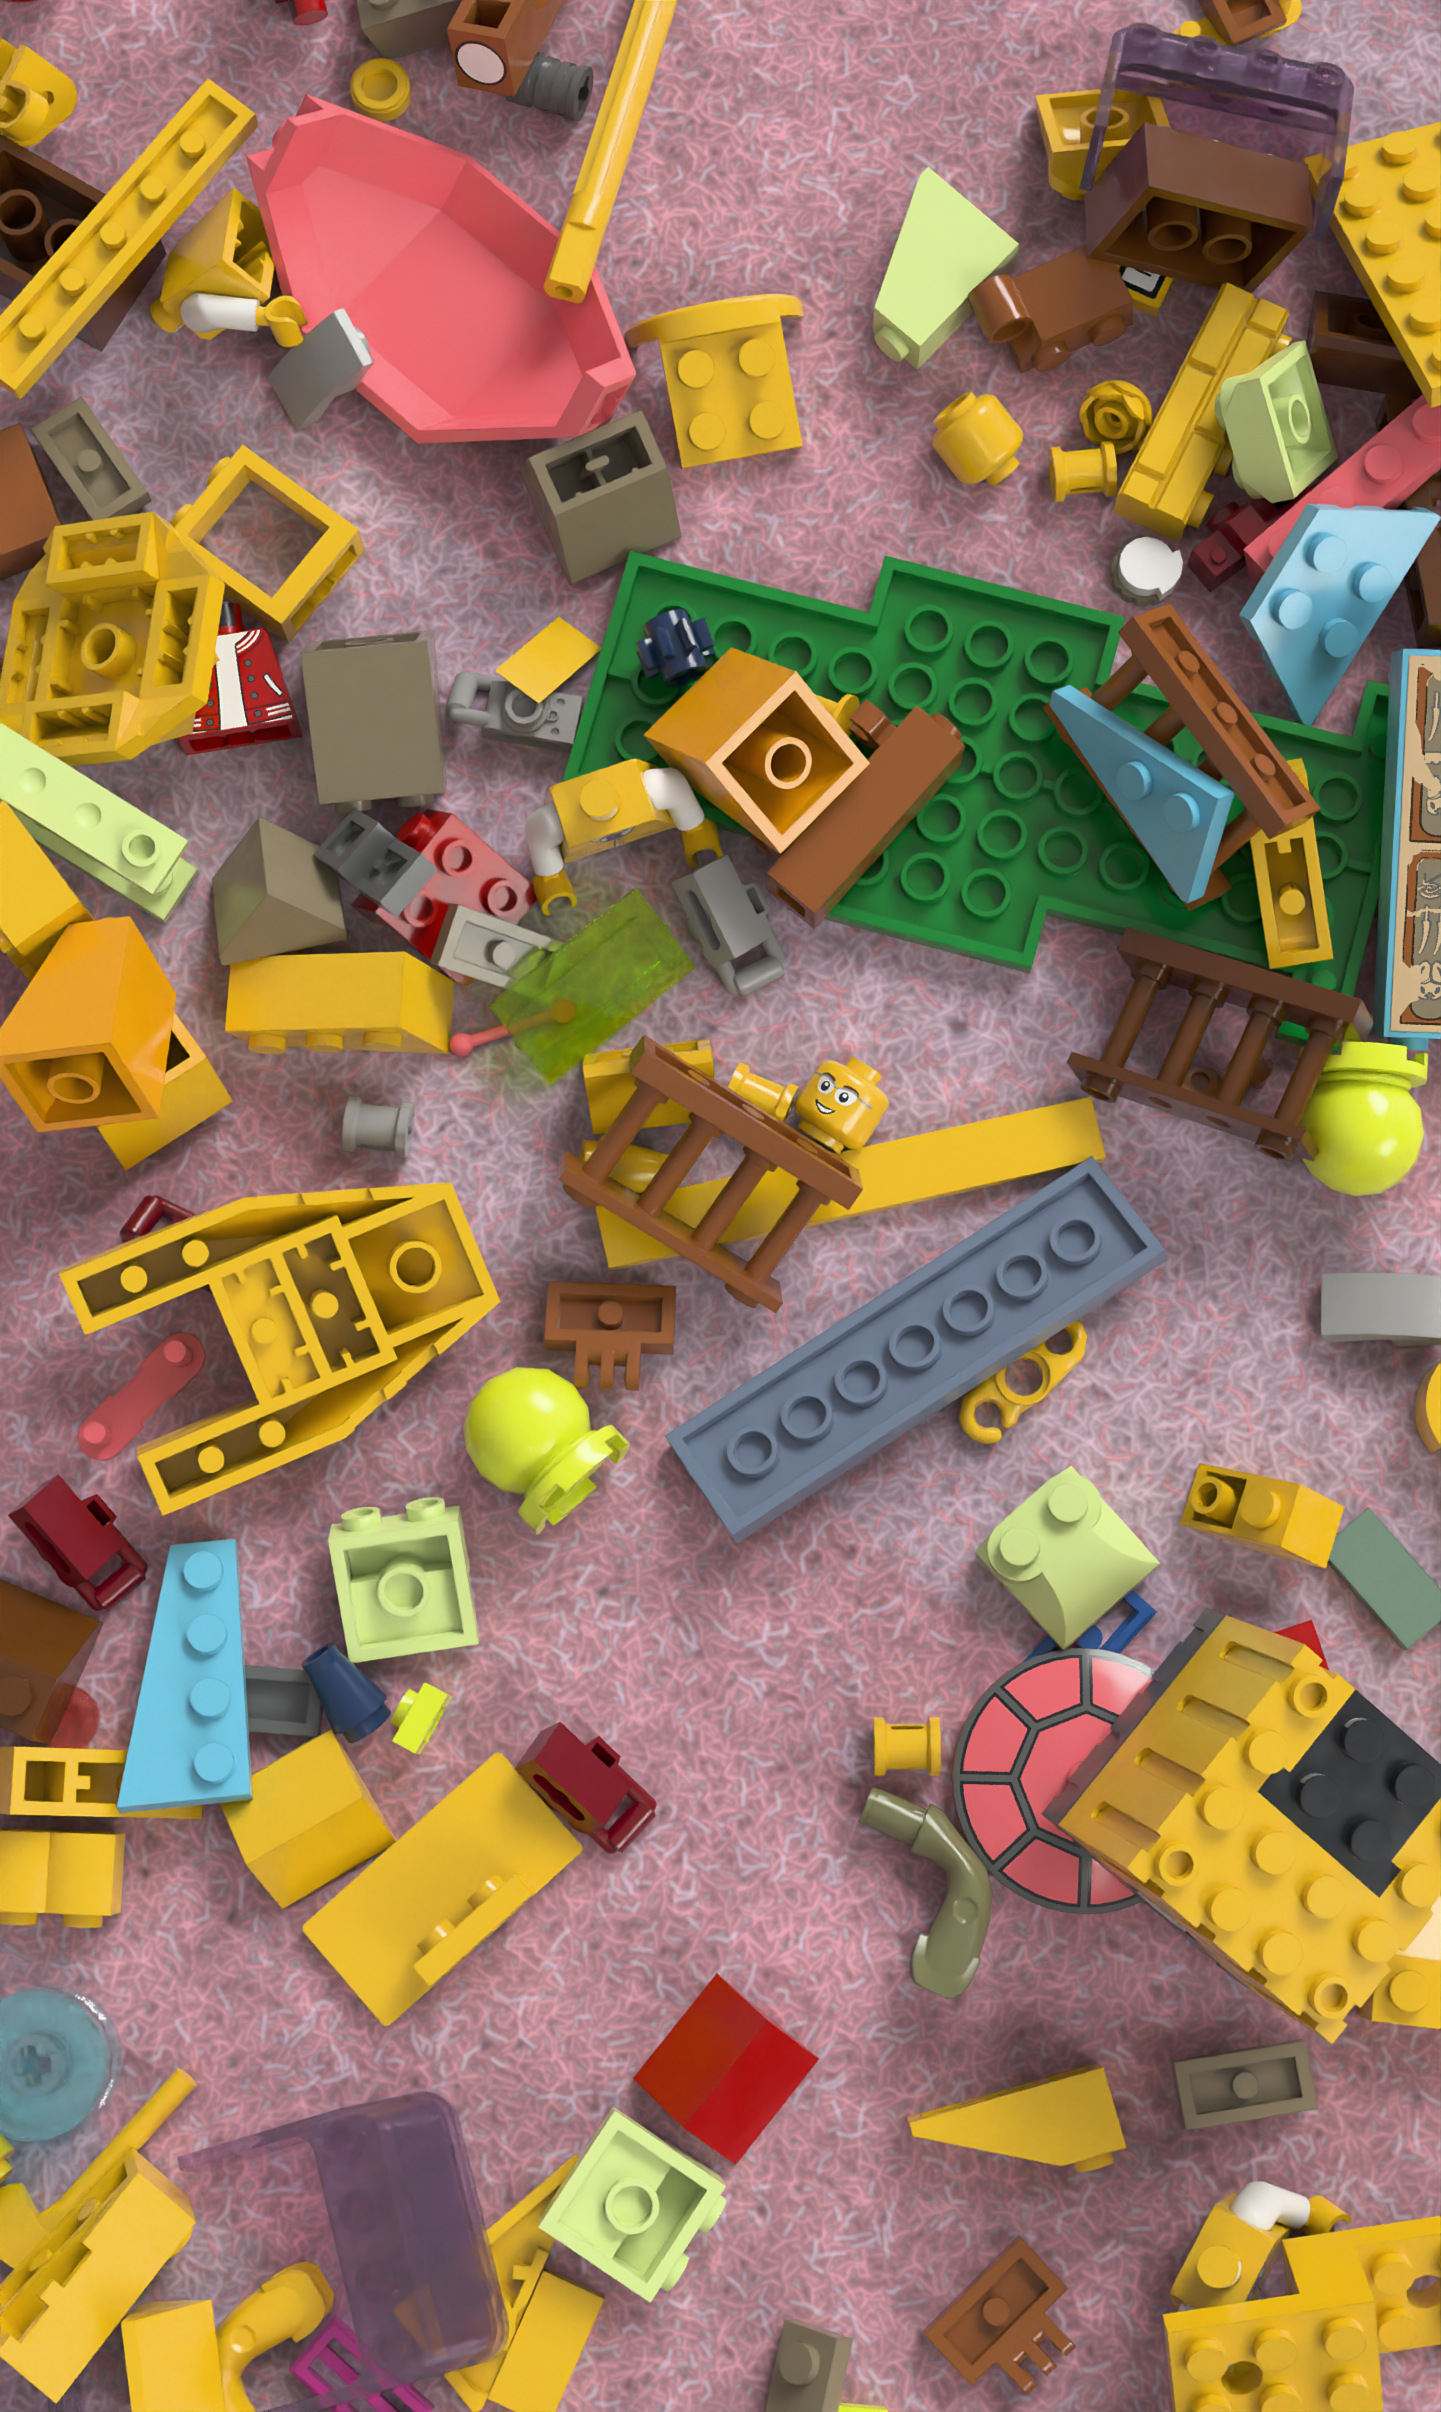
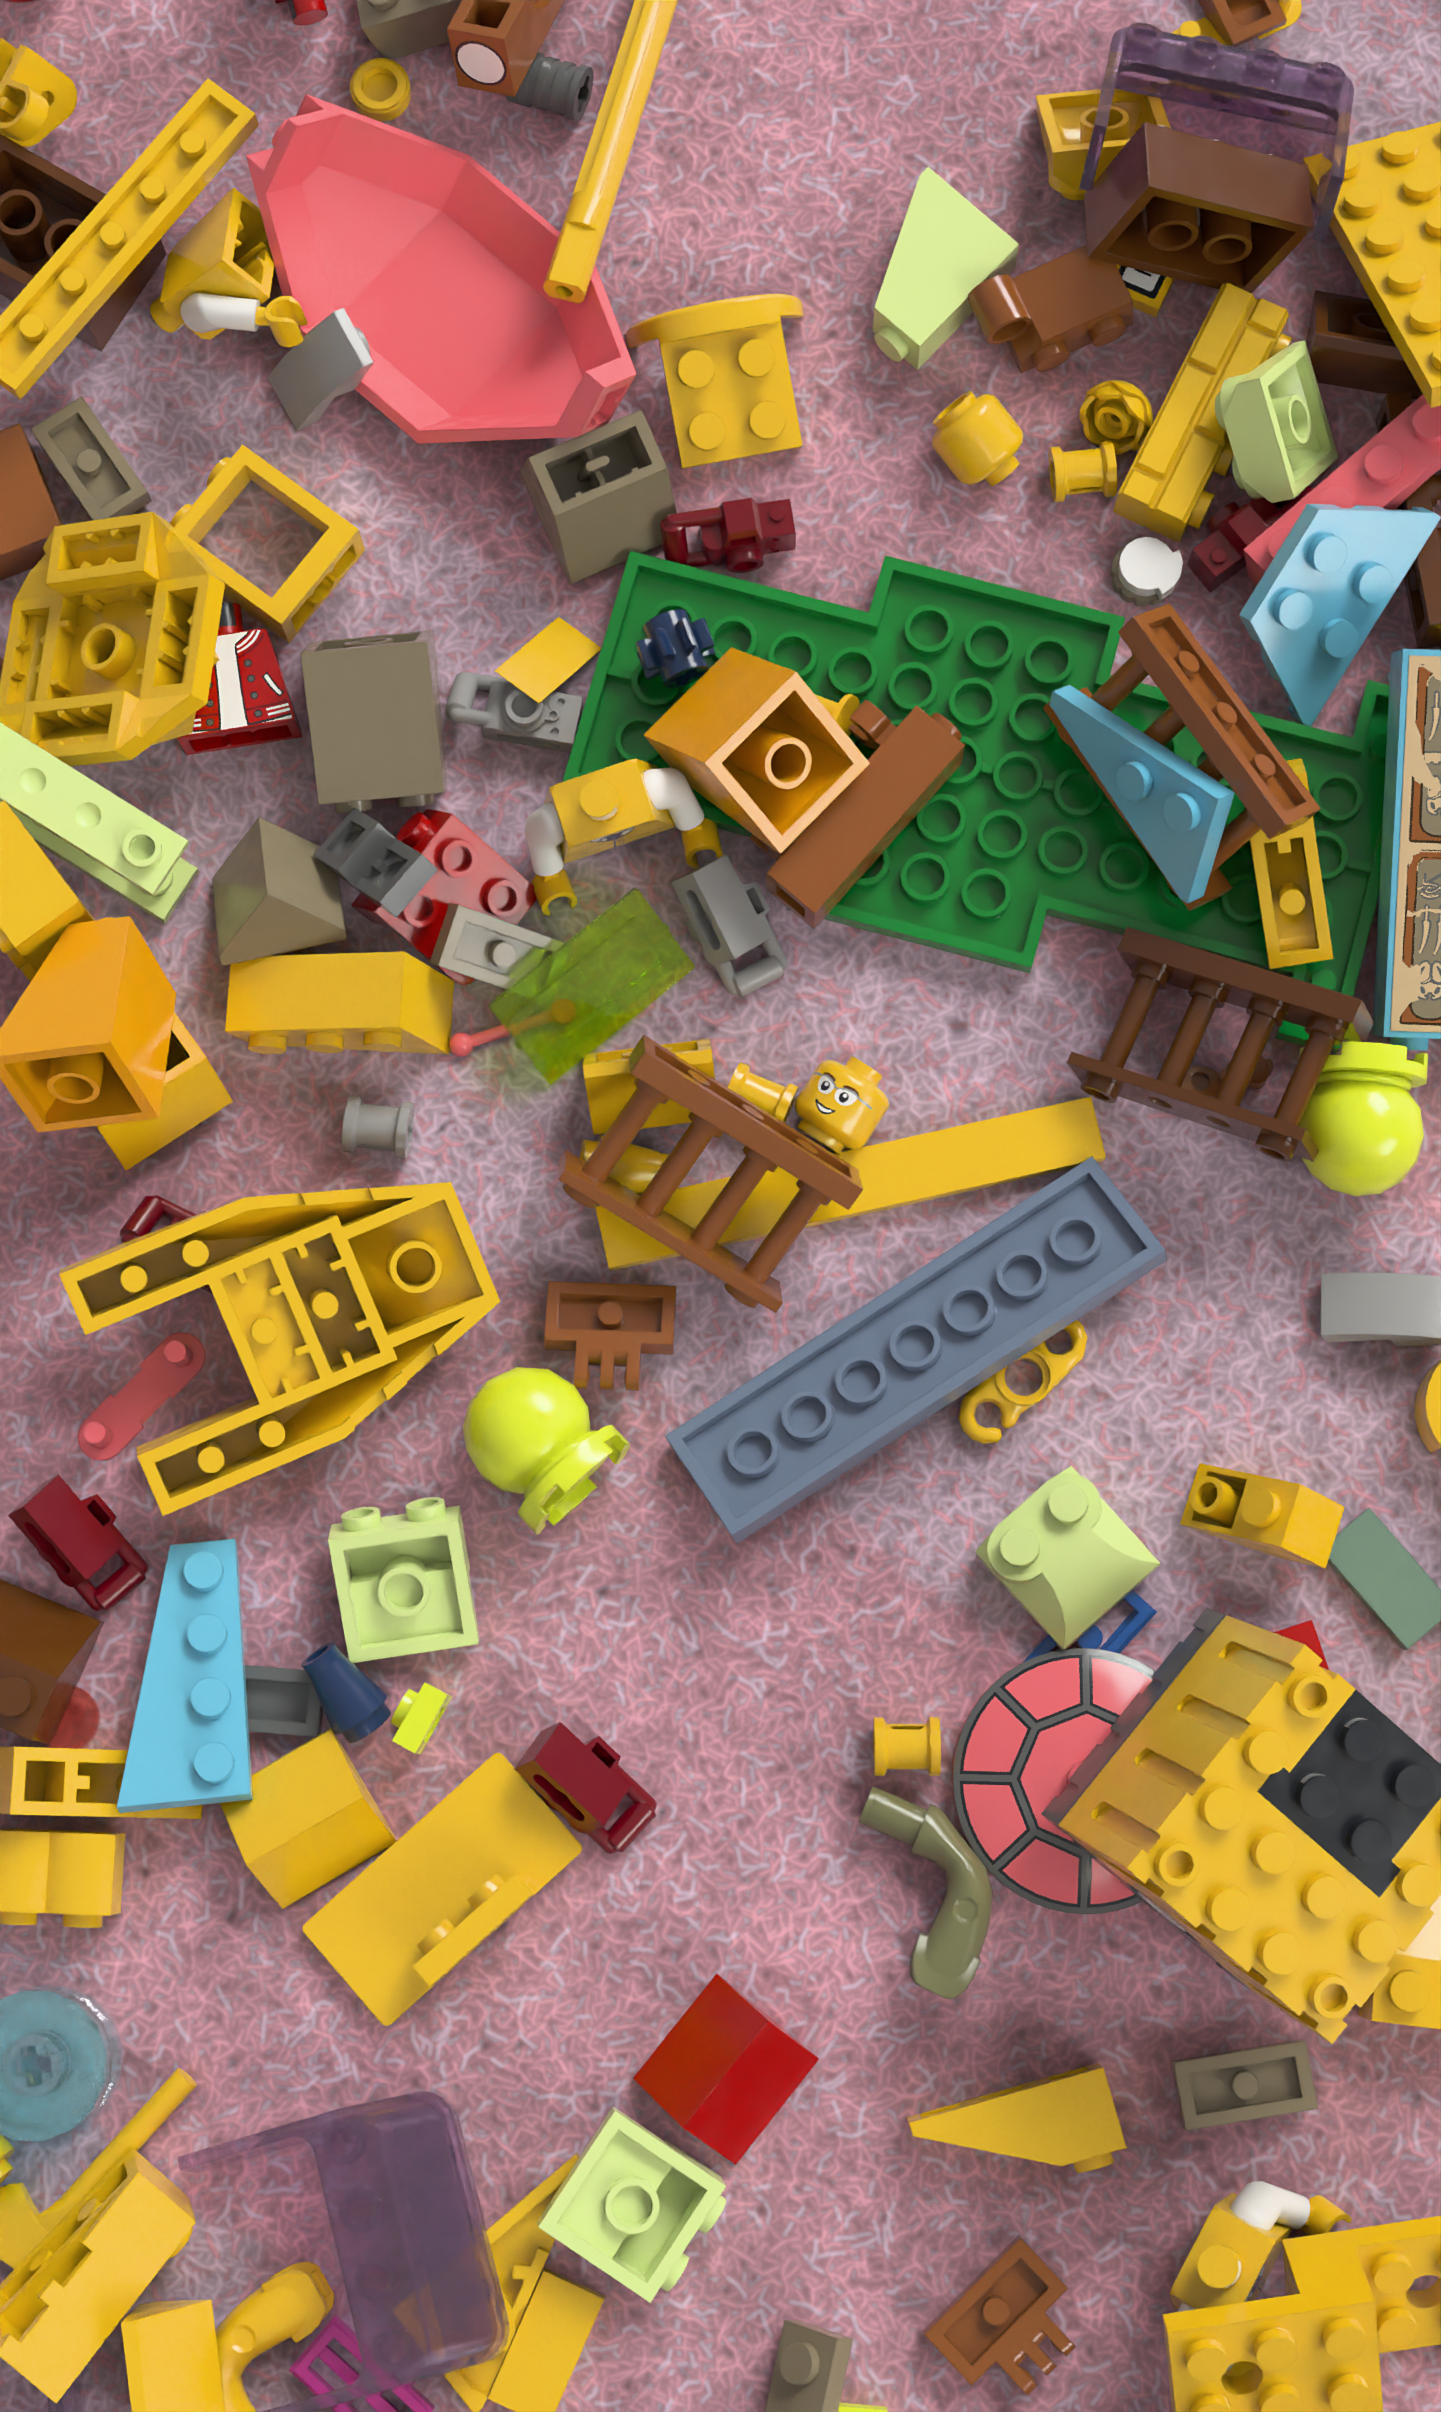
none -> dark red piece [660,498,796,573]

